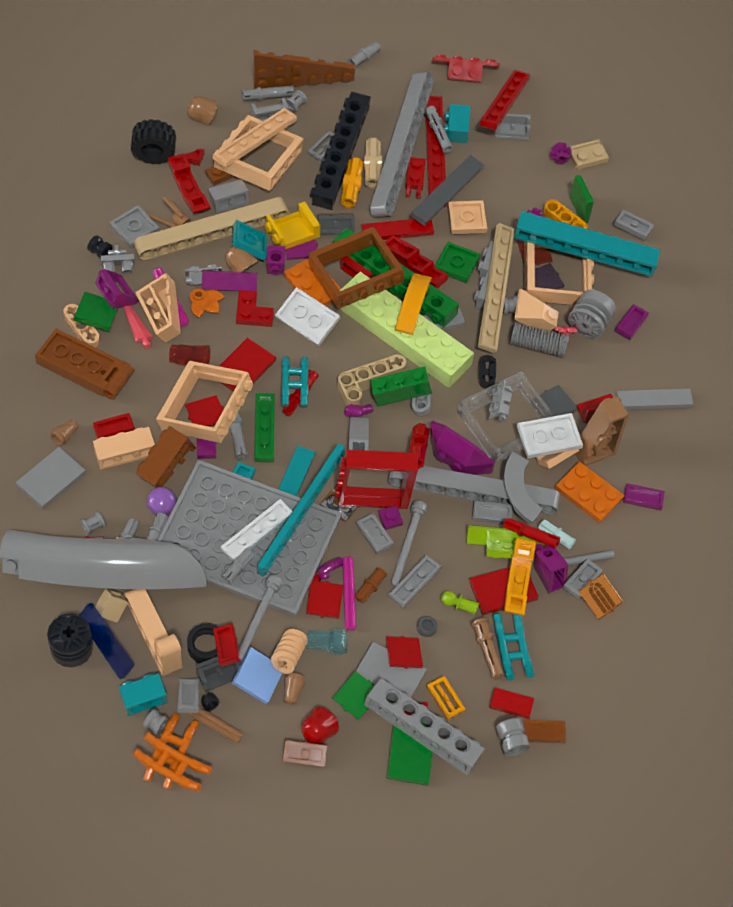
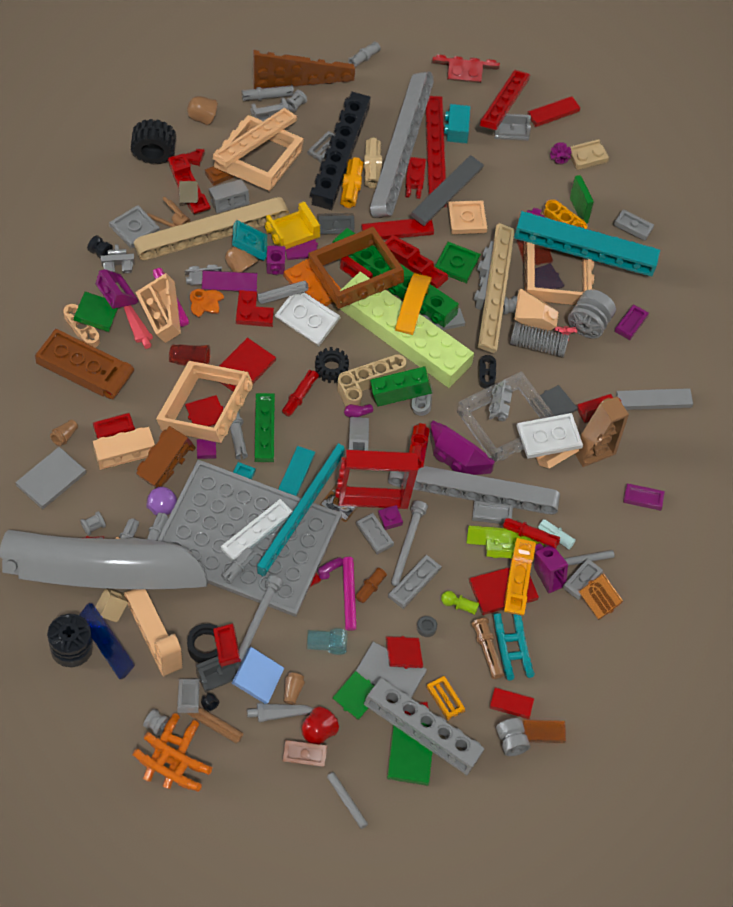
teal brick [119,673,167,716] -> none
light nougat piece [271,629,308,674] -> none
teal piece [281,356,308,407] -> none
red piece [306,580,344,619] -> none
light grey pin [425,106,453,153] -> none
light grey tile [504,452,543,525] -> none
orange plate [555,461,625,523] -> none
none -> dark tan panel [179,181,198,206]
none -> light grey bar [247,703,313,722]
none -> light grey axle [258,281,309,304]
none -> black tyre [315,347,349,383]
none -> light grey bar [327,772,368,829]
none -> red tile [528,96,580,127]

